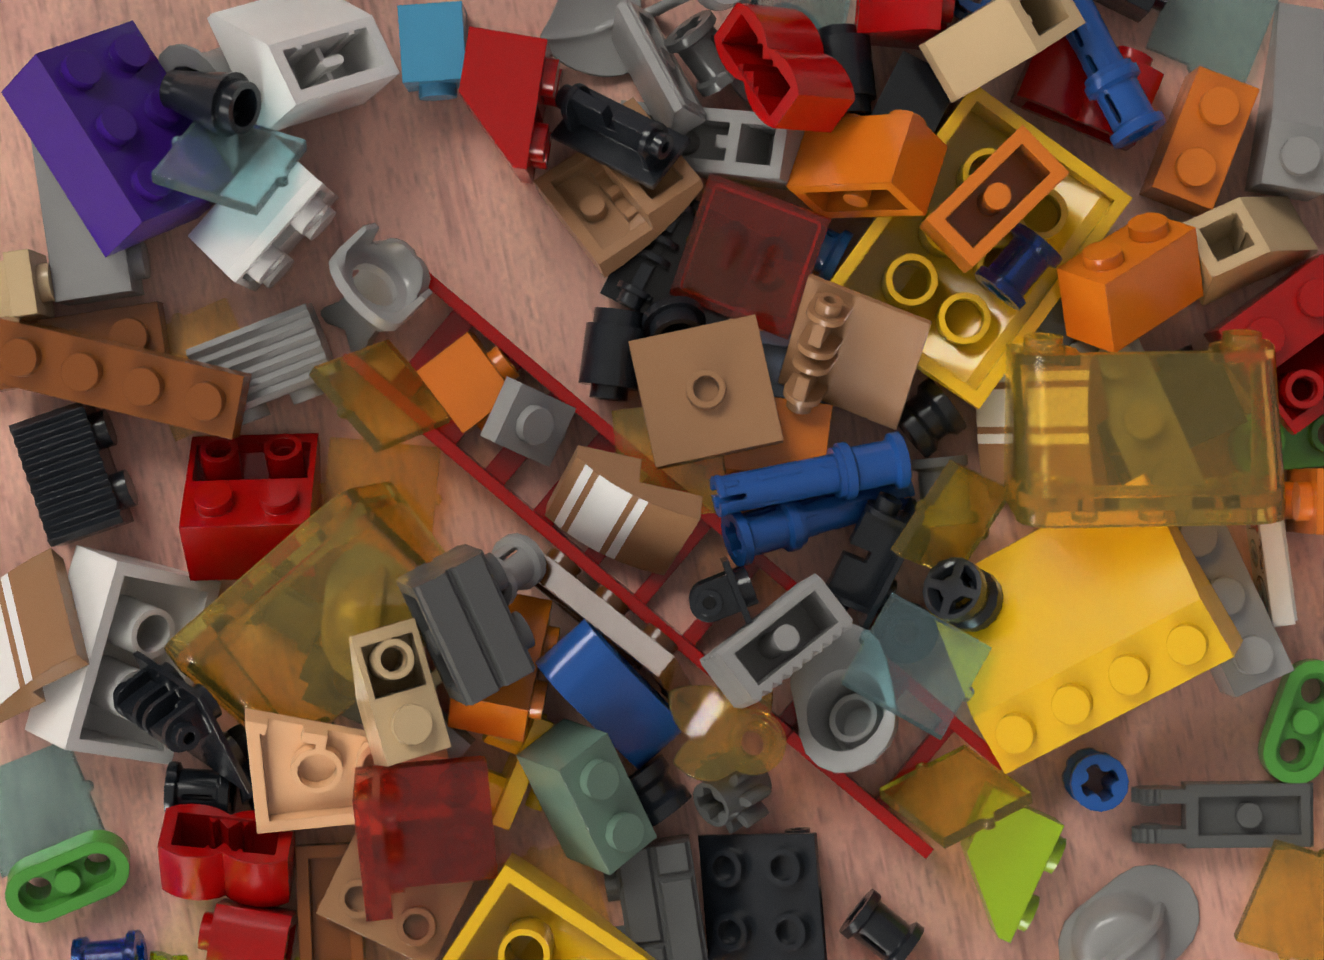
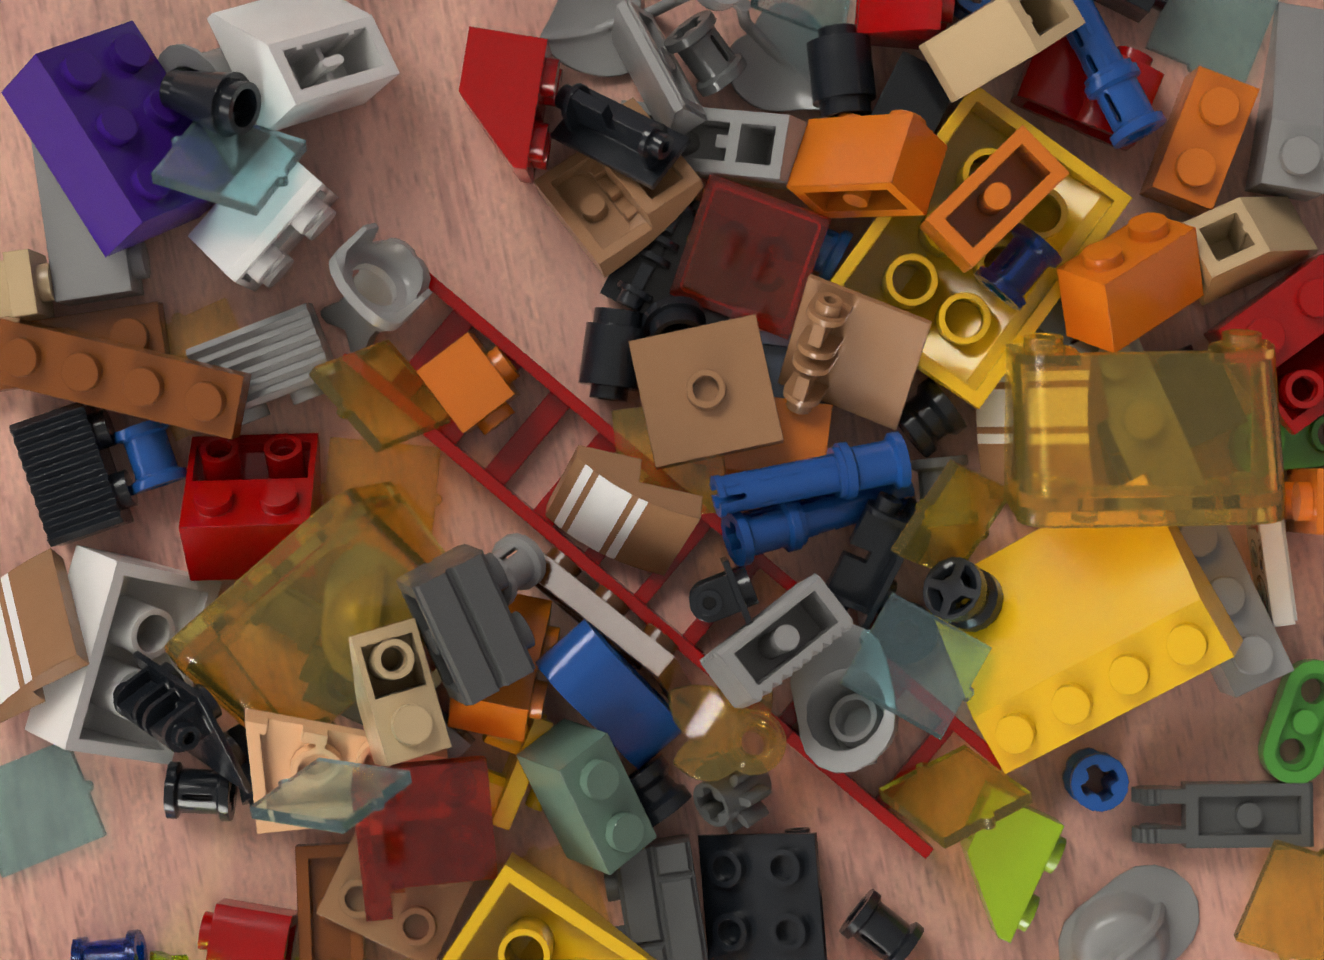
bright green plate [5,830,130,923] -> none
red brick [157,804,296,907] -> none
dark azure brick [397,1,468,101] -> none
light grey bracket [480,376,576,467] -> none
red brick [714,2,855,133] -> none
none -> blue bush [113,420,187,495]
none -> clear light blue piece [249,757,412,834]

